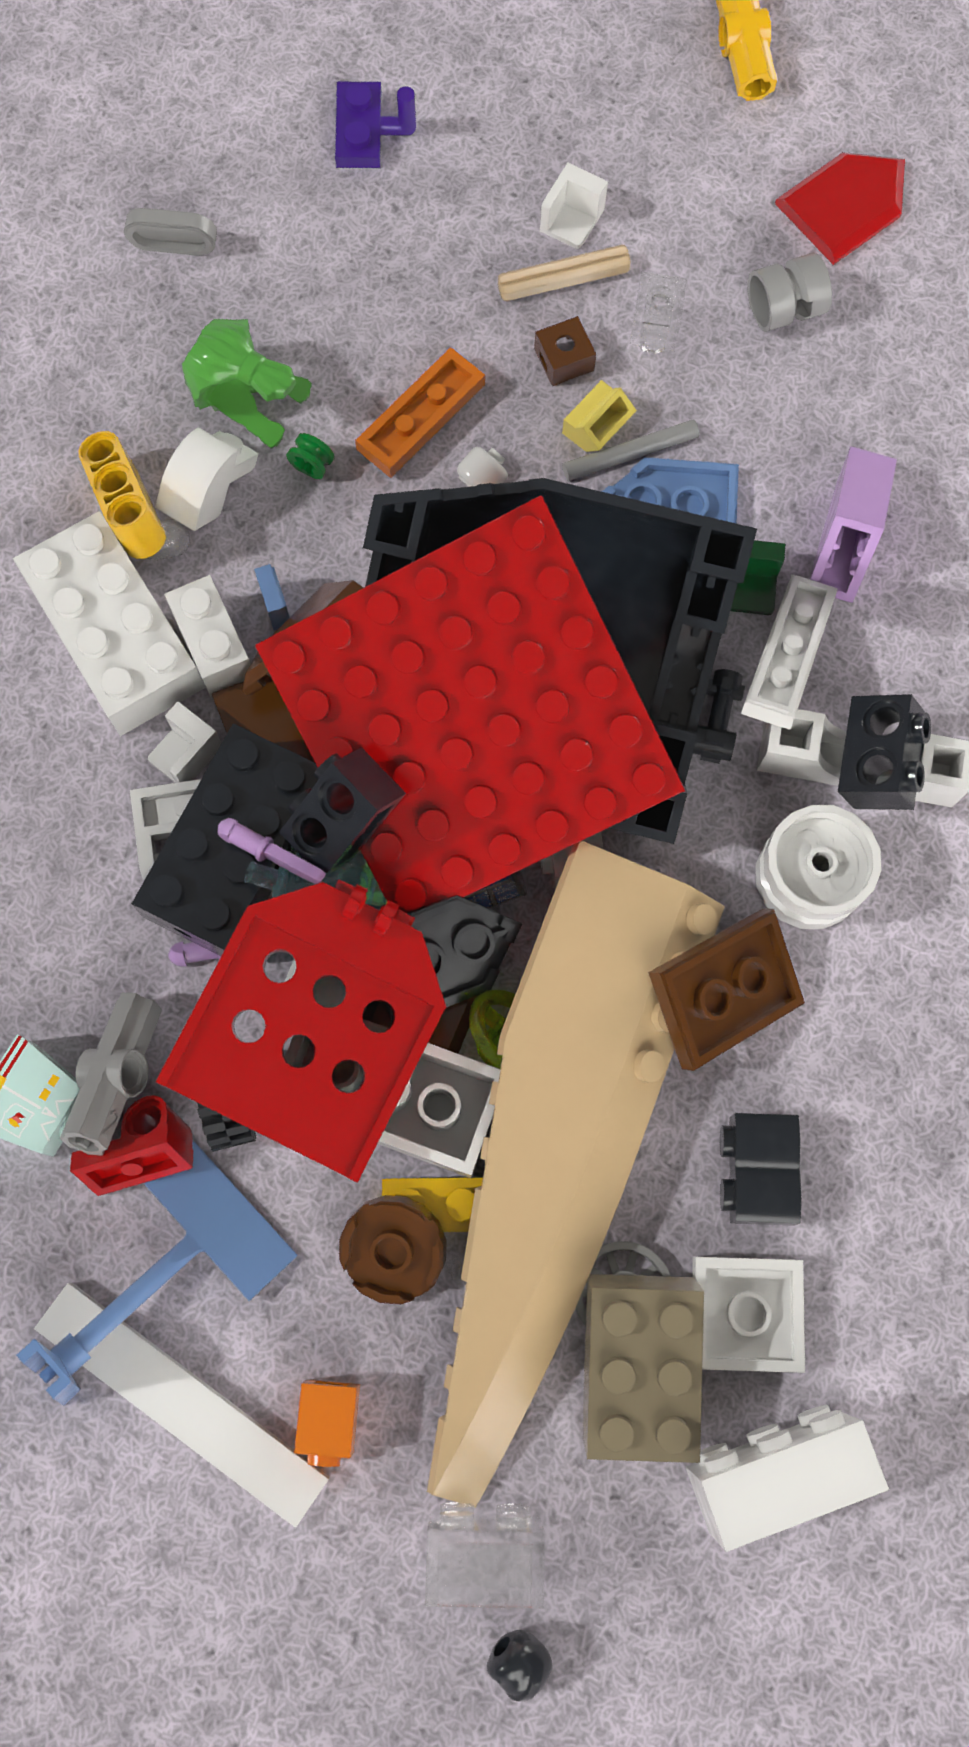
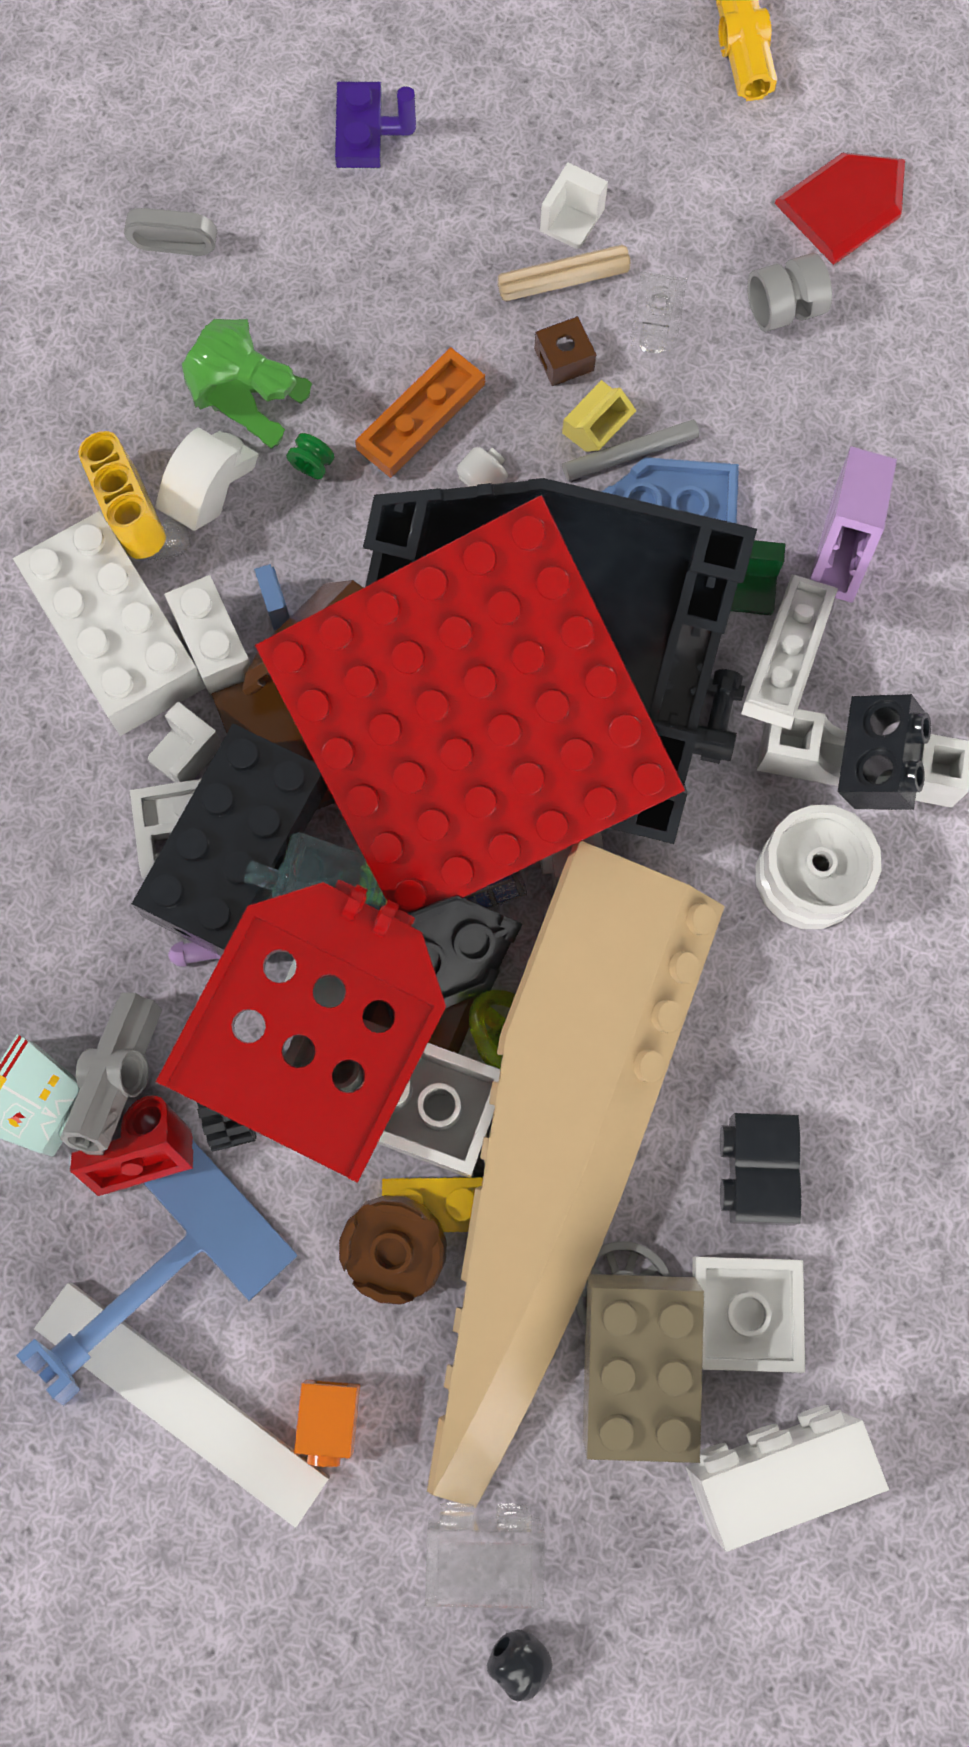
lavender piece [218,818,326,884] -> none
black brick [279,747,406,877] -> none
reddish brown tile [648,909,805,1071] -> none

